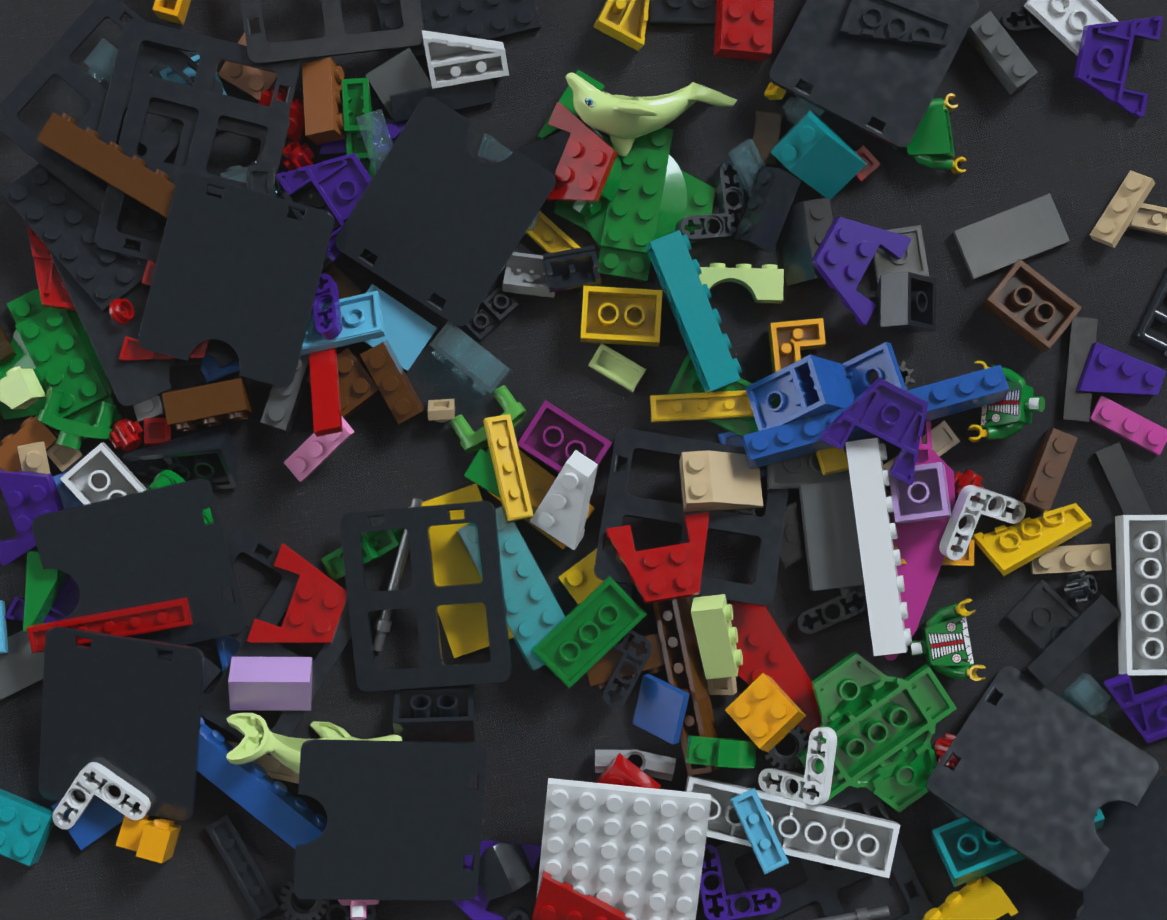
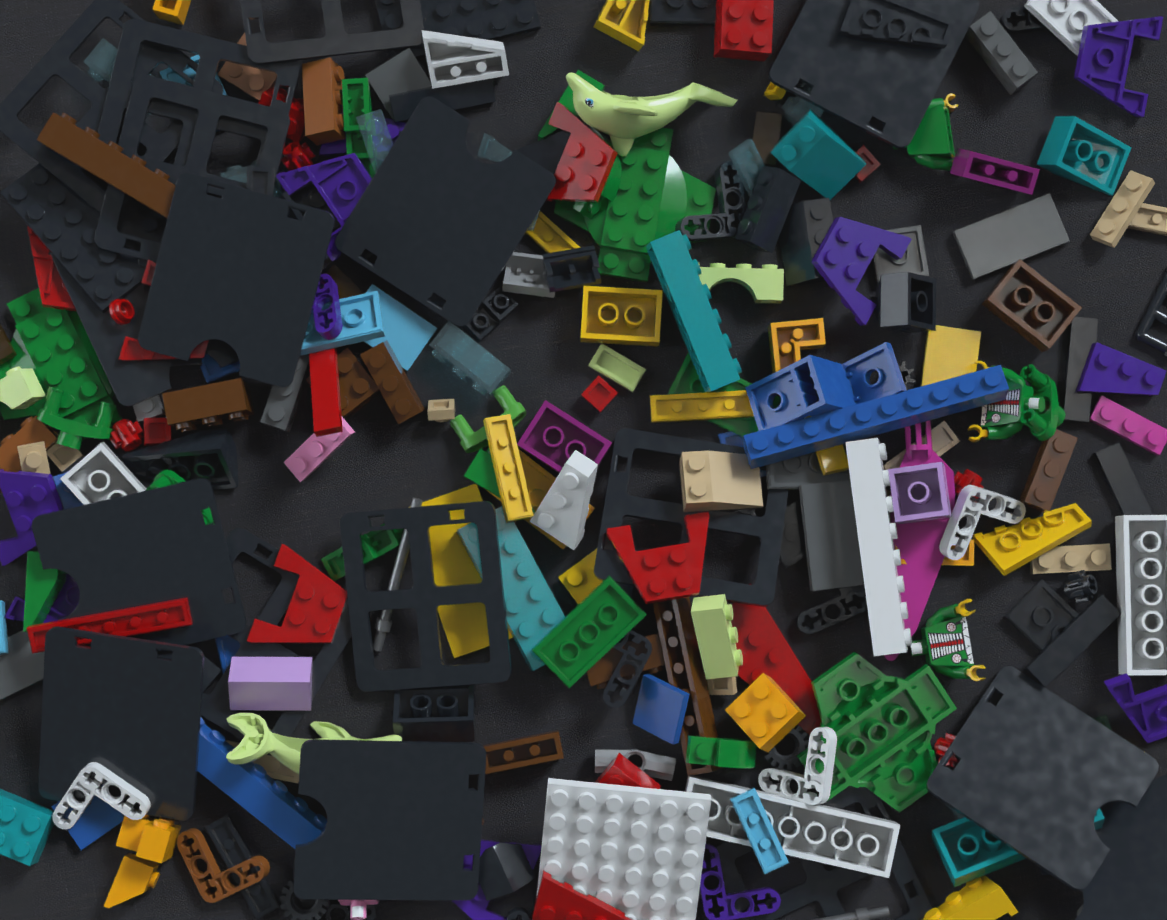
dark purple wing [818,377,928,485] -> none
clear light blue brick [1064,673,1111,716] -> none
none -> light orange slope [104,853,160,908]
none -> dark orange beam [177,828,270,903]
none -> reddish brown brick [483,730,564,774]
none -> red plate [581,375,618,413]
none -> yellow tile [920,325,981,387]
none -> magenta brick [950,148,1040,195]
none -> green connector [1020,364,1066,441]
none -> teal slope [1037,116,1132,196]

